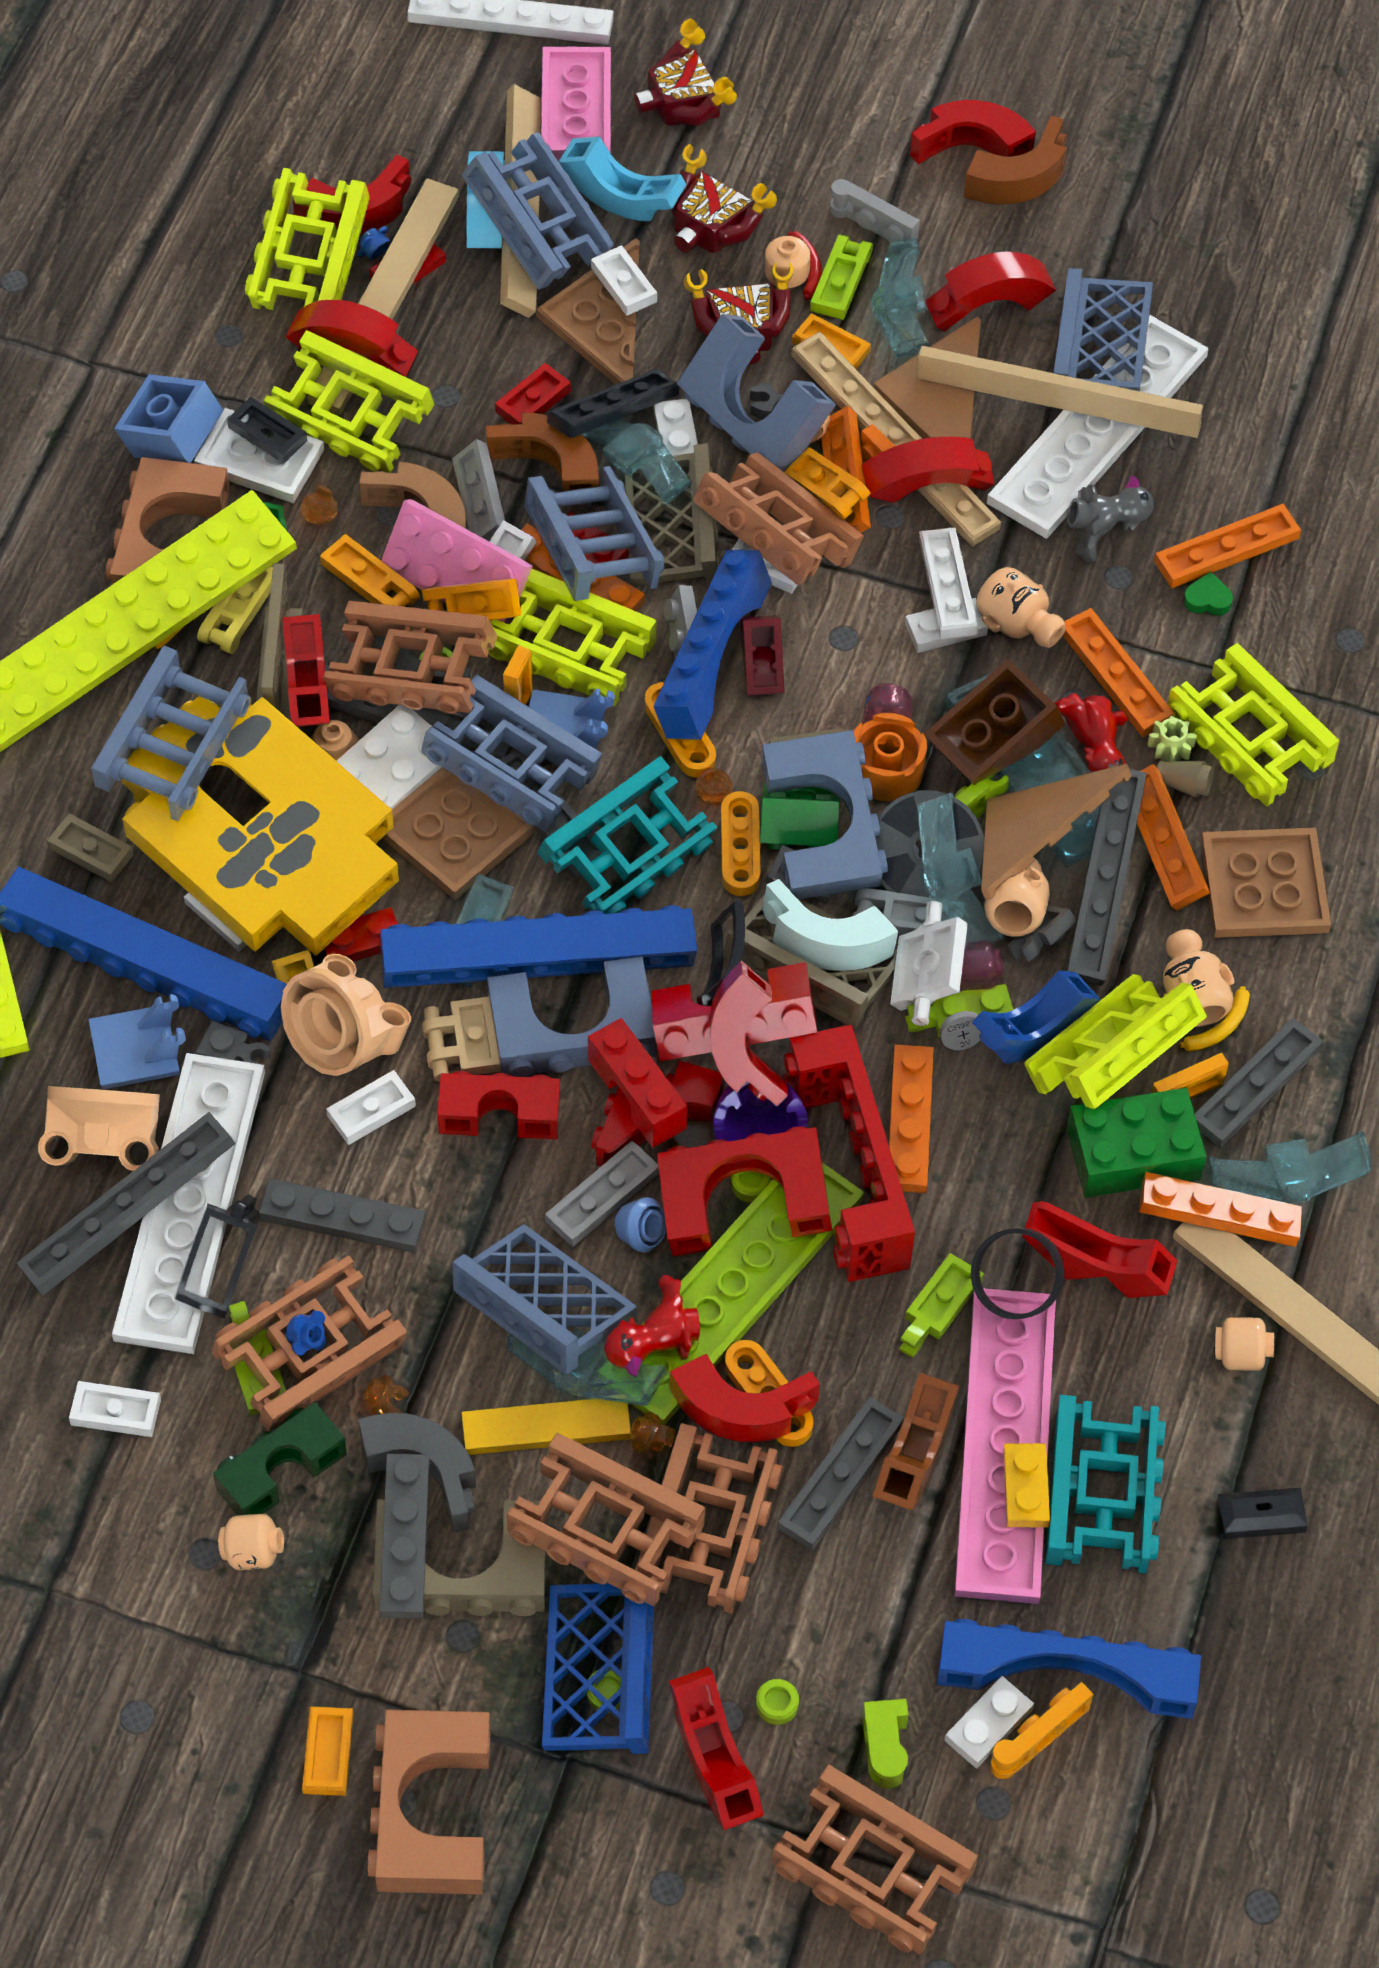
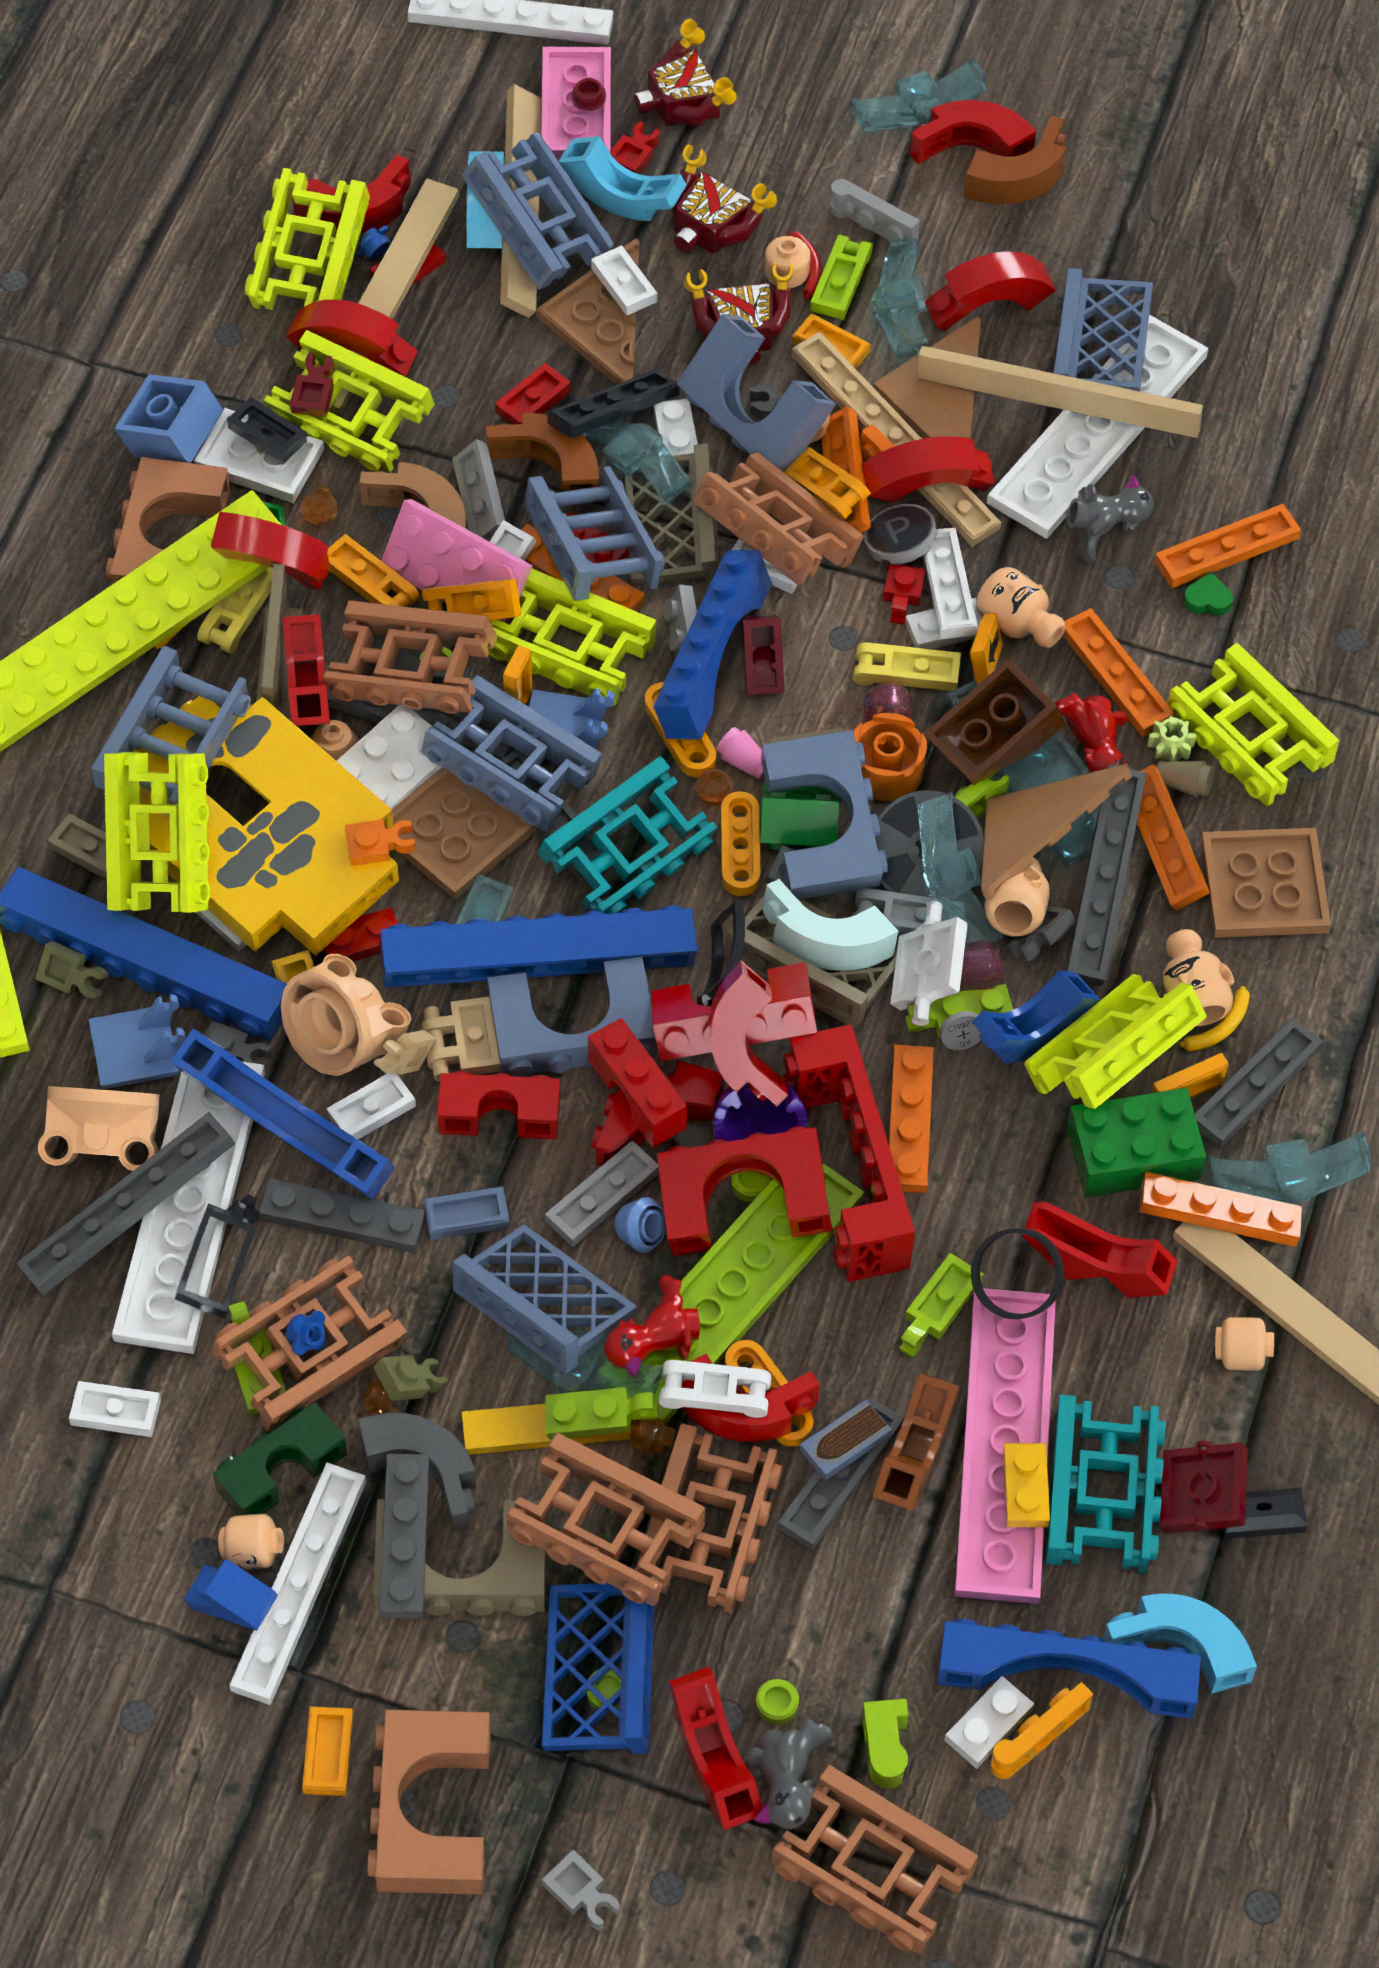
none -> olive plate [35,941,108,998]
none -> neon yellow fence [104,752,211,913]
none -> blue arch [170,1028,395,1200]
none -> blue slope [183,1560,278,1631]
none -> red arch [211,511,329,590]
none -> white plate [230,1463,366,1705]
none -> dark red plate [289,353,335,417]
none -> orange plate [345,819,416,866]
none -> olive plate [373,1355,448,1401]
none -> tan plate [374,1030,436,1075]
none -> sand blue tile [424,1186,510,1241]
none -> light grey plate [542,1850,620,1931]
none -> lime plate [546,1387,659,1440]
none -> dark red plate [572,78,606,111]
none -> red plate [610,121,660,174]
none -> white plate [659,1360,772,1418]
none -> bright pink cone [716,727,764,781]
none -> dark grey animal [744,1719,832,1829]
none -> tile [800,1399,892,1481]
none -> clear light blue plate [850,57,987,132]
none -> light yellow plate [853,643,961,692]
none -> tile [864,504,938,564]
none -> red plate [883,563,926,625]
none -> light orange tile [970,613,1003,684]
none -> medium azure arch [1103,1594,1257,1694]
none -> dark red plate [1159,1441,1248,1534]

